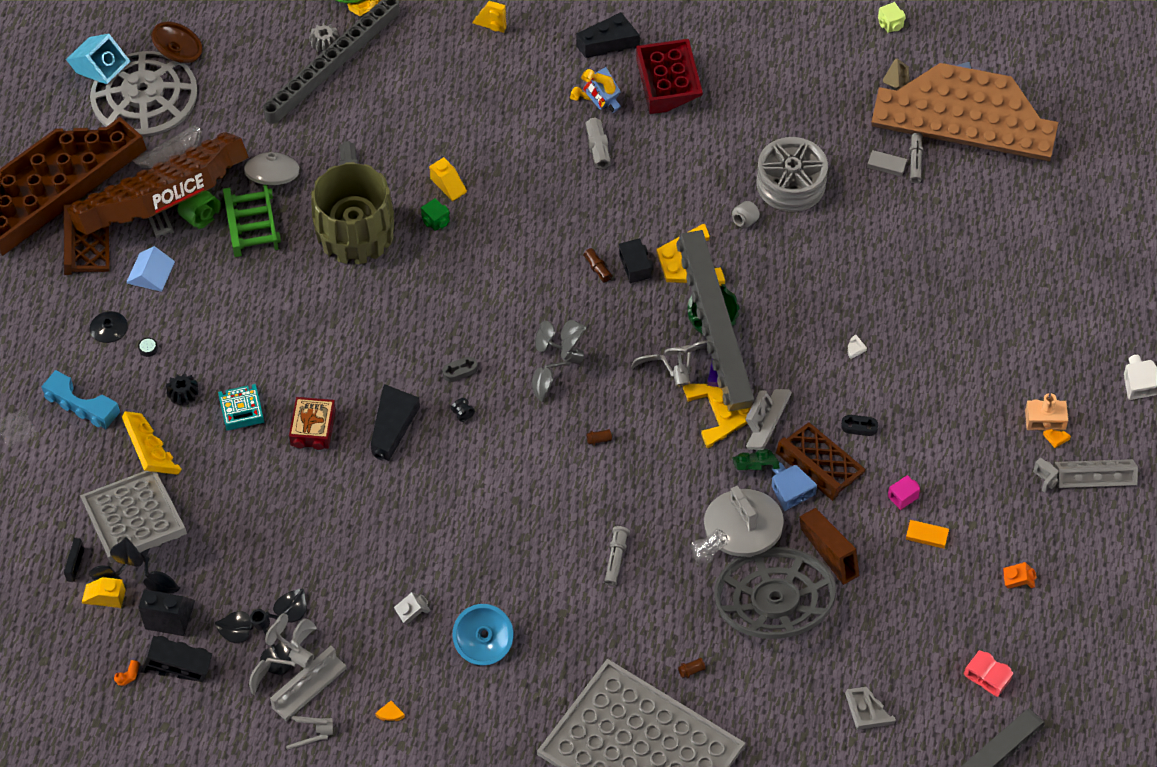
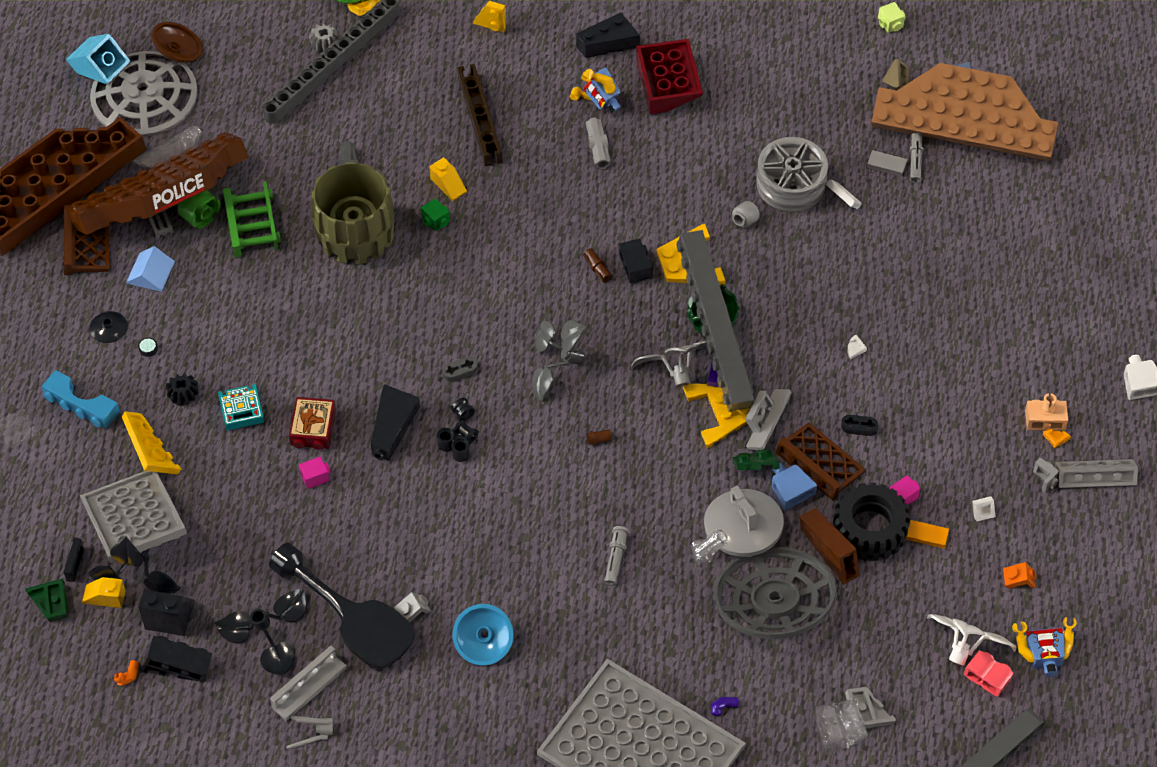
light grey dish [244,152,299,185] -> none
light grey plant [249,613,317,695] -> none
light orange tile [375,701,405,721] -> none
reddish brown pin [678,657,706,679] -> none
none -> dark green wing [25,579,69,622]
none -> black piece [269,542,415,672]
none -> dark pink brick [299,456,331,489]
none -> black piece [437,420,479,462]
none -> dark brown piece [457,64,503,166]
none -> dark purple arm [710,697,738,716]
none -> clear slope [815,698,868,754]
none -> white tile [826,179,862,209]
none -> black tyre [833,482,910,561]
none -> white plant [927,614,1016,665]
none -> white tile [972,496,995,521]
none -> torso [1012,617,1077,677]

